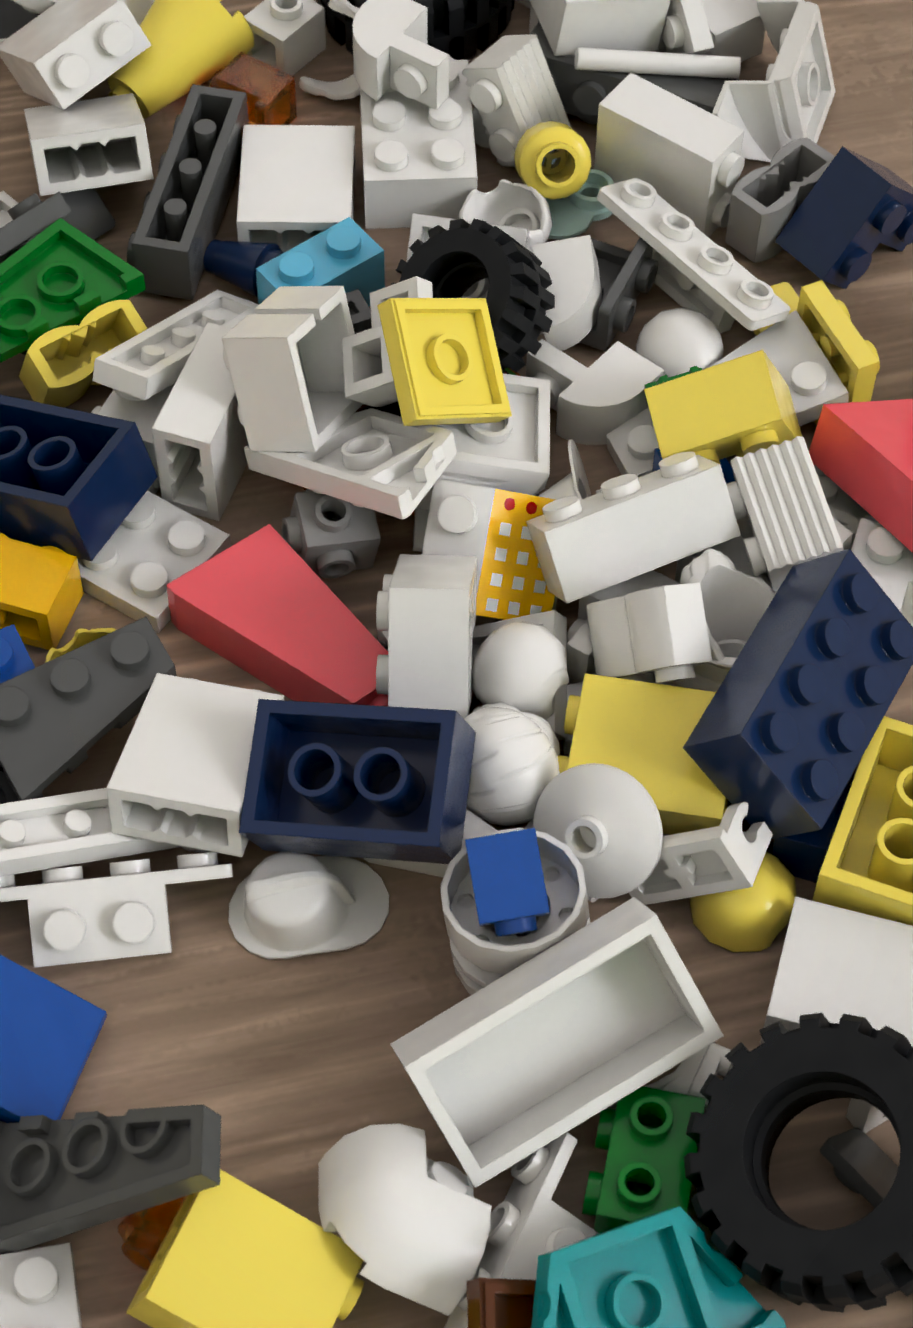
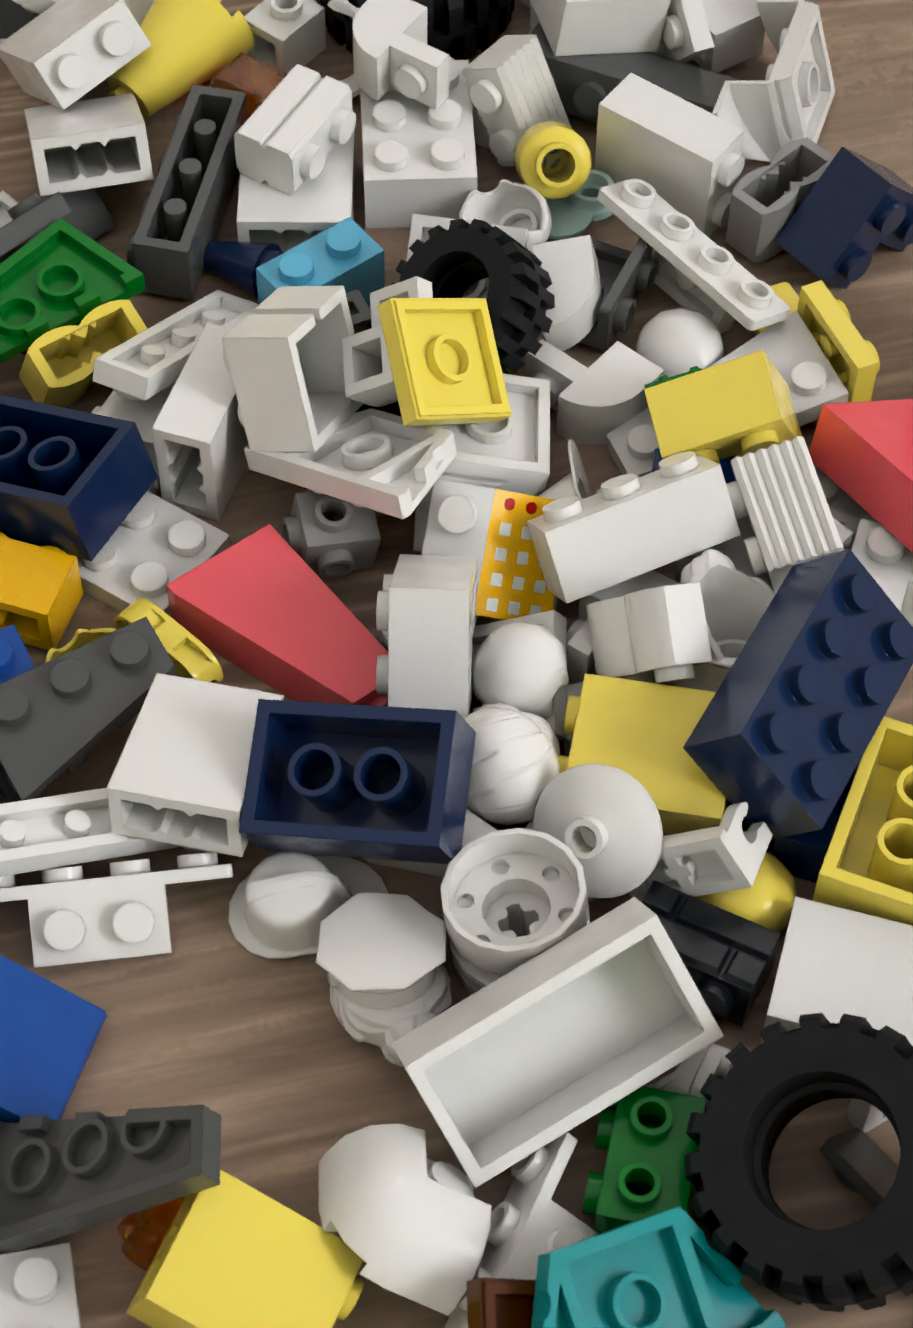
blue brick [465,828,550,937] -> none
white bar [574,47,741,79] -> none
none -> light yellow piece [113,597,224,684]
none -> white brick [234,64,356,195]
none -> white piece [316,892,452,1067]
none -> black brick [642,880,781,1026]

